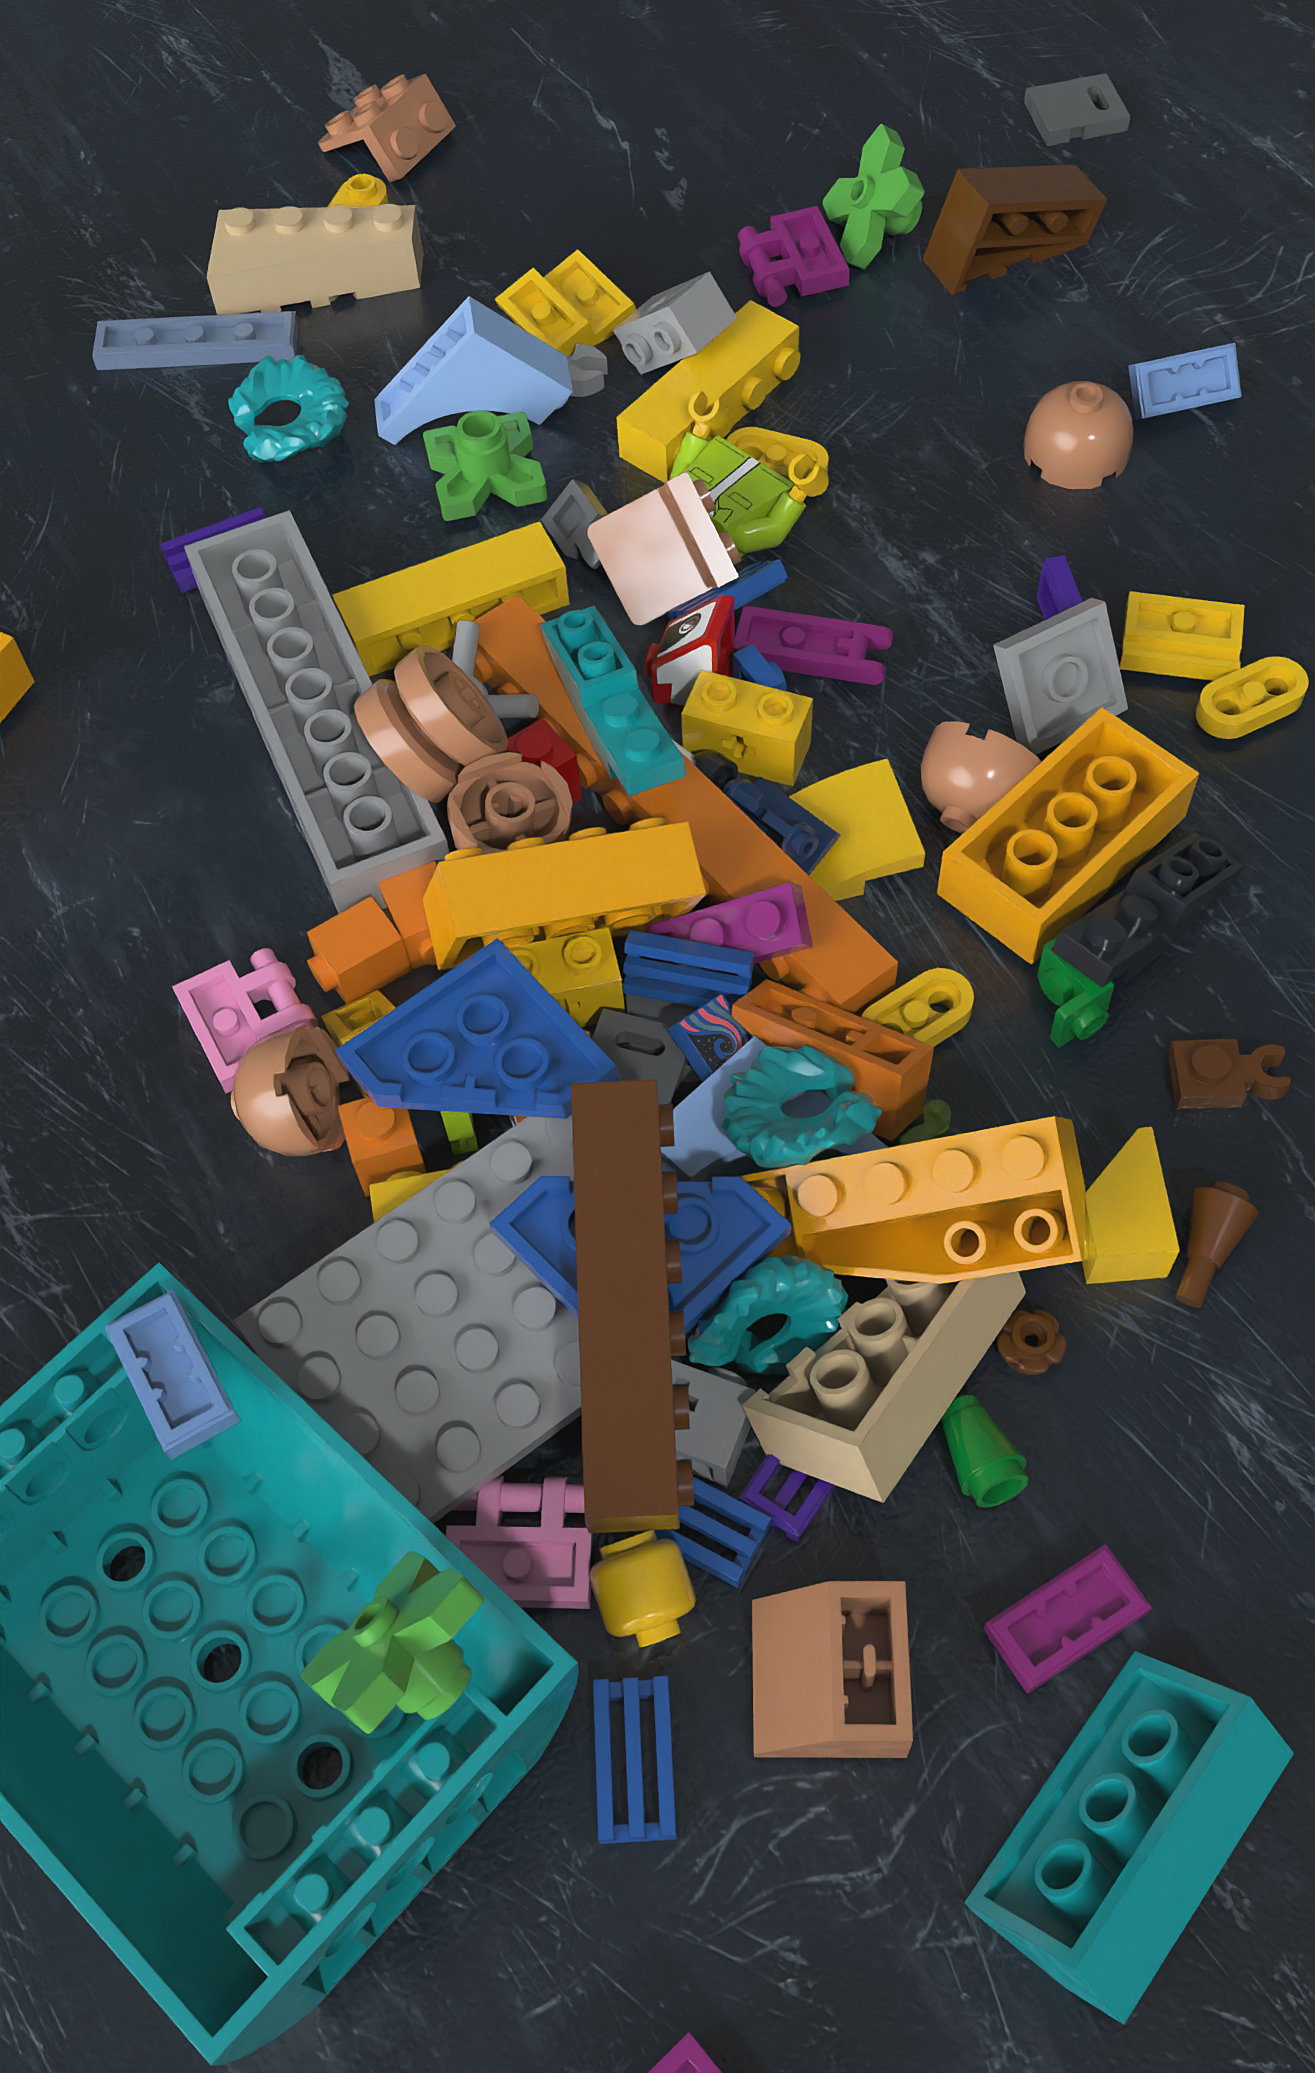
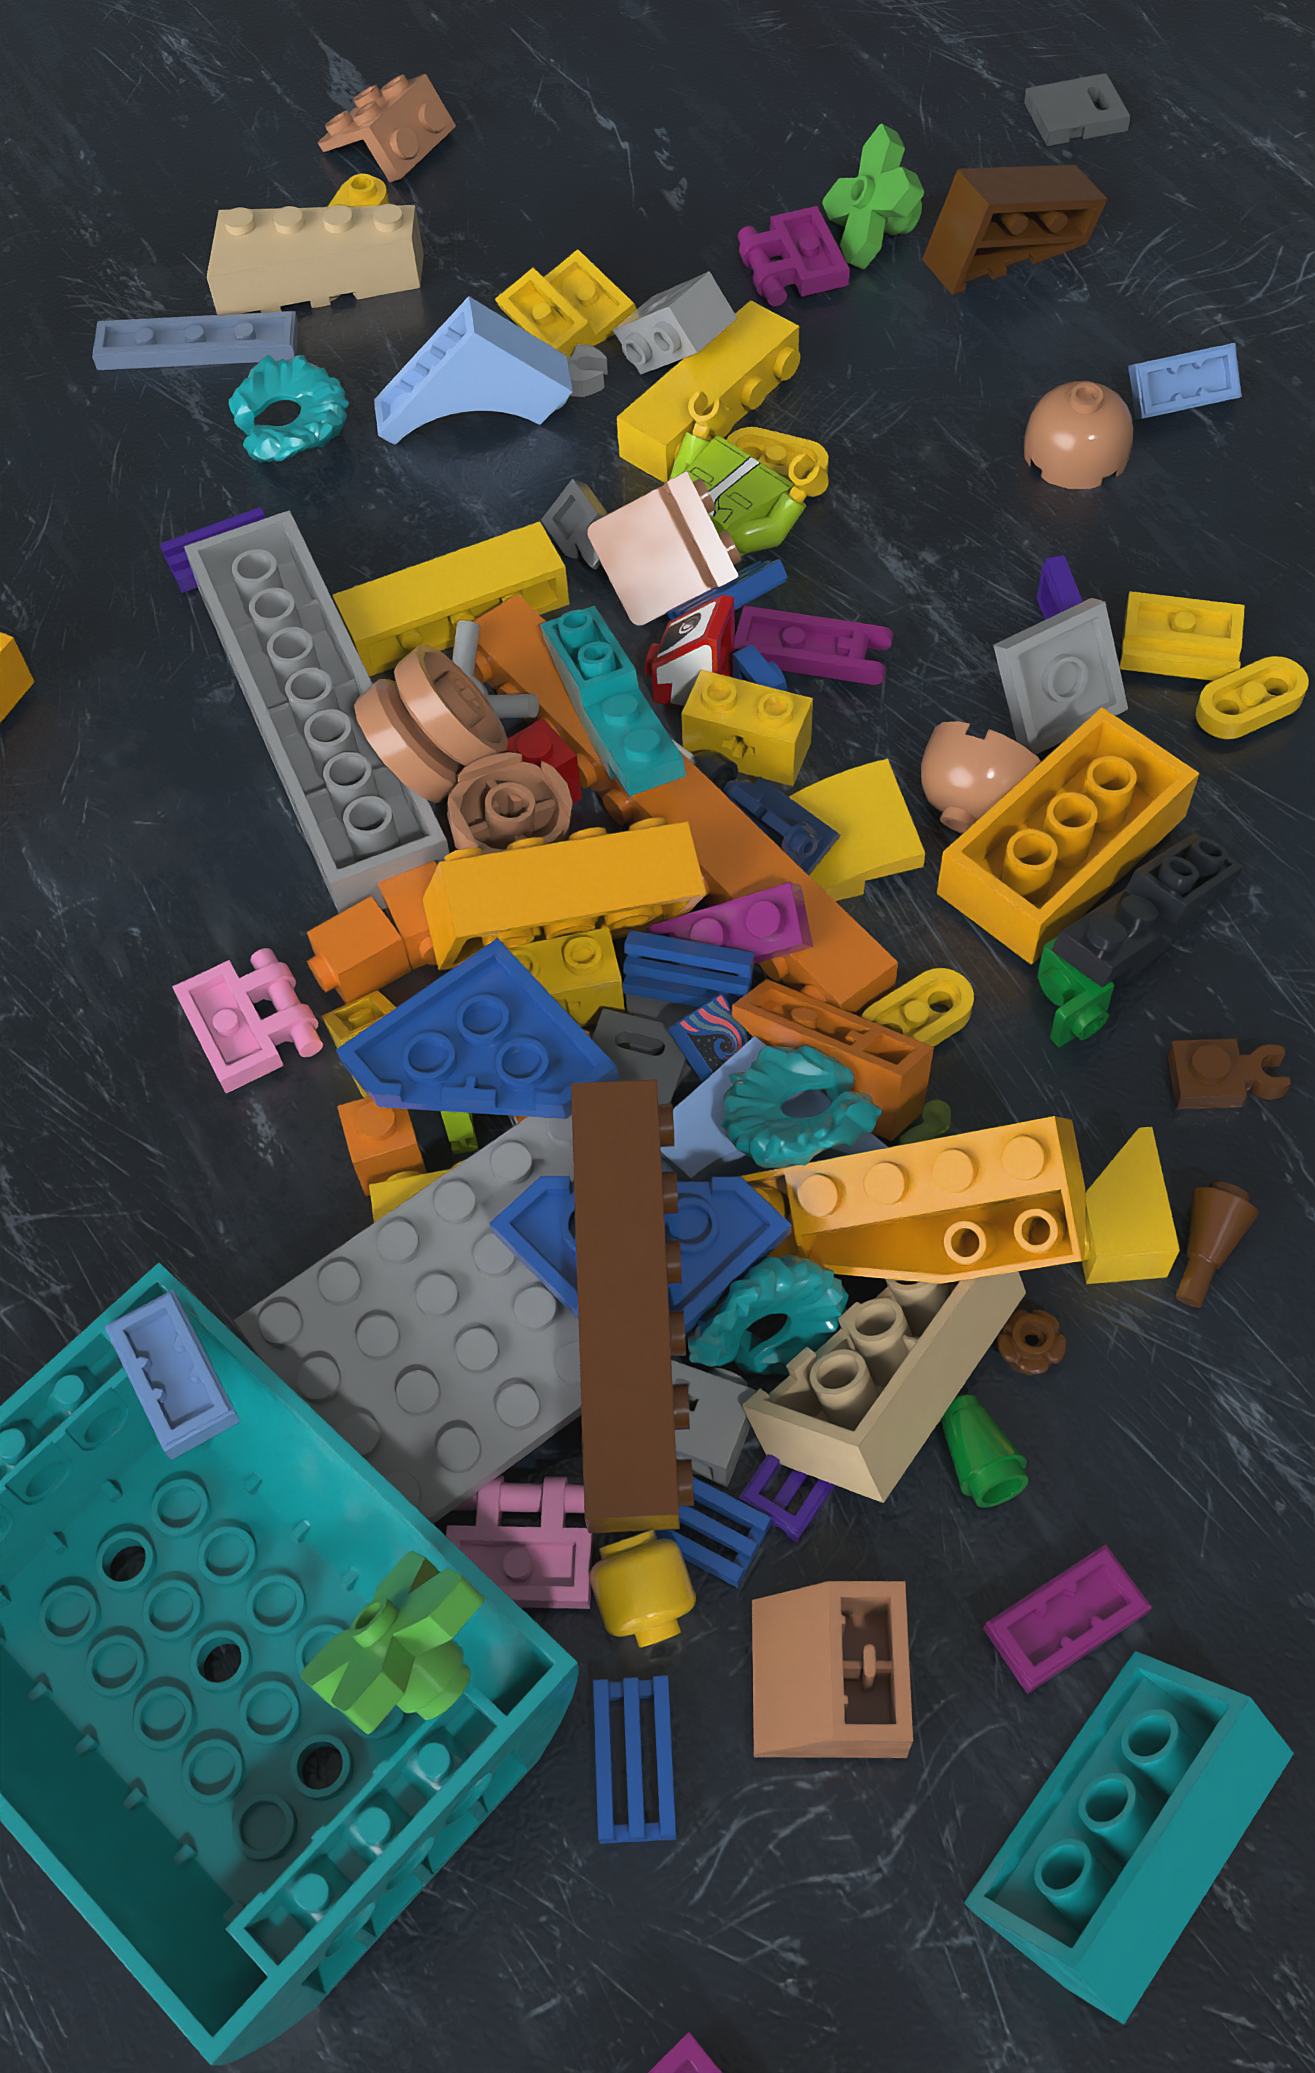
nougat cylinder [231,1025,350,1156] -> none
bright green plant [423,410,547,521] -> none

